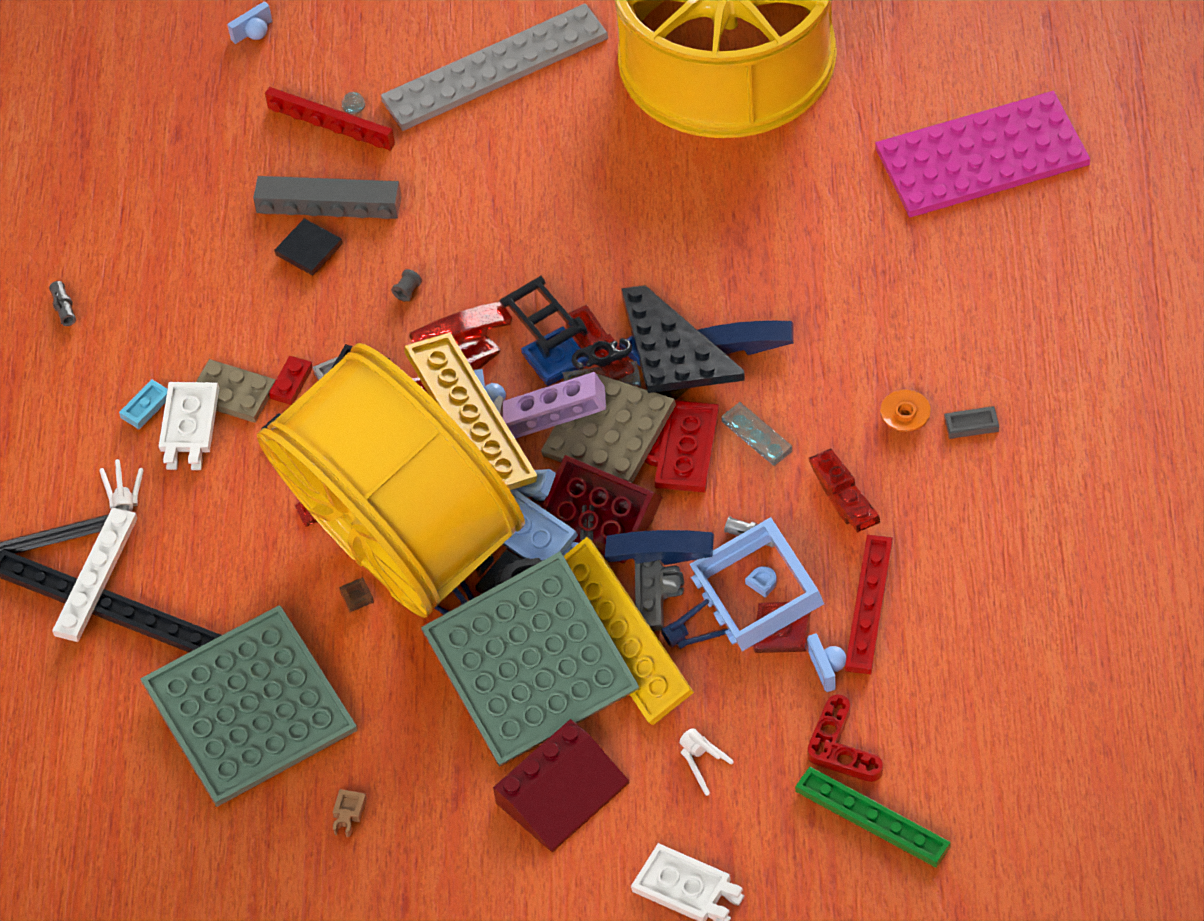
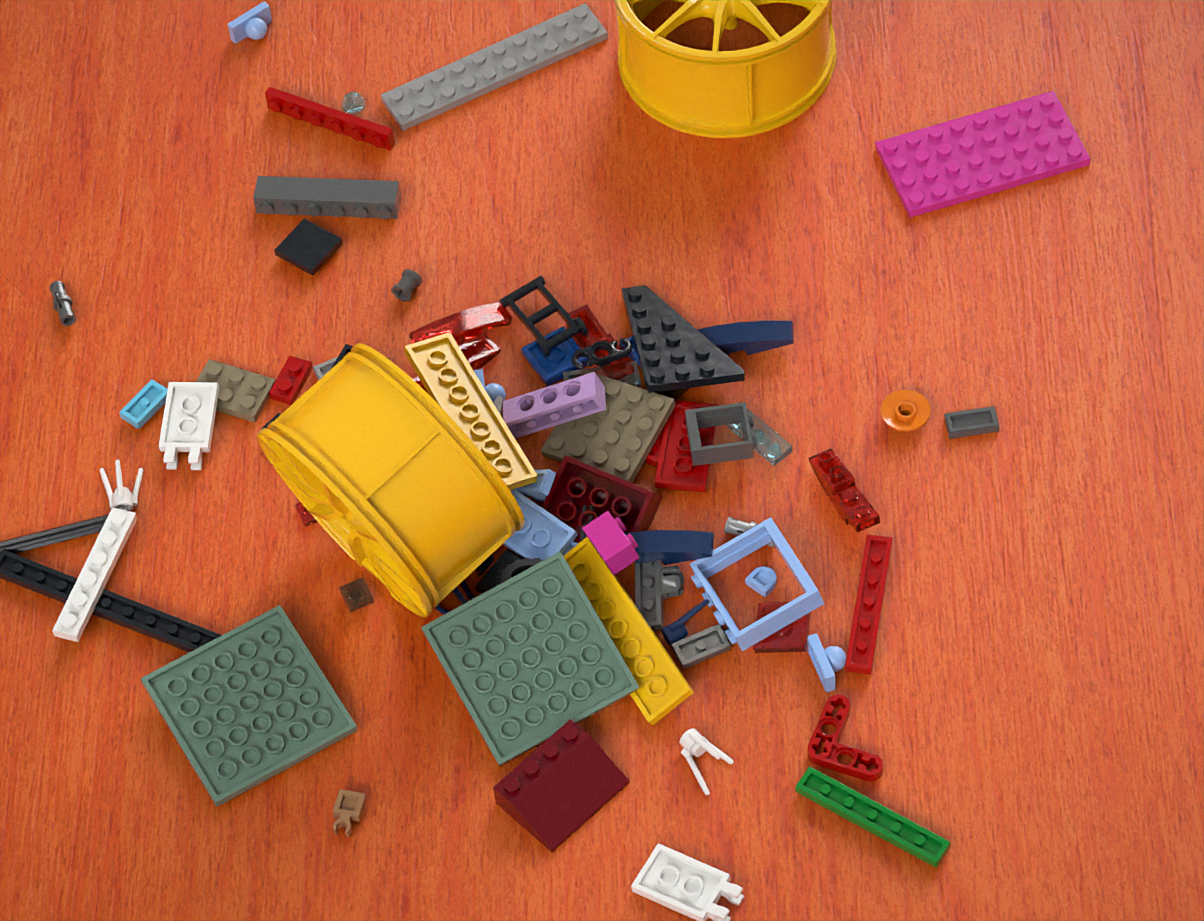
none -> dark pink brick [582,511,640,575]
none -> dark grey plate [671,624,731,670]
none -> dark grey window [685,402,758,466]

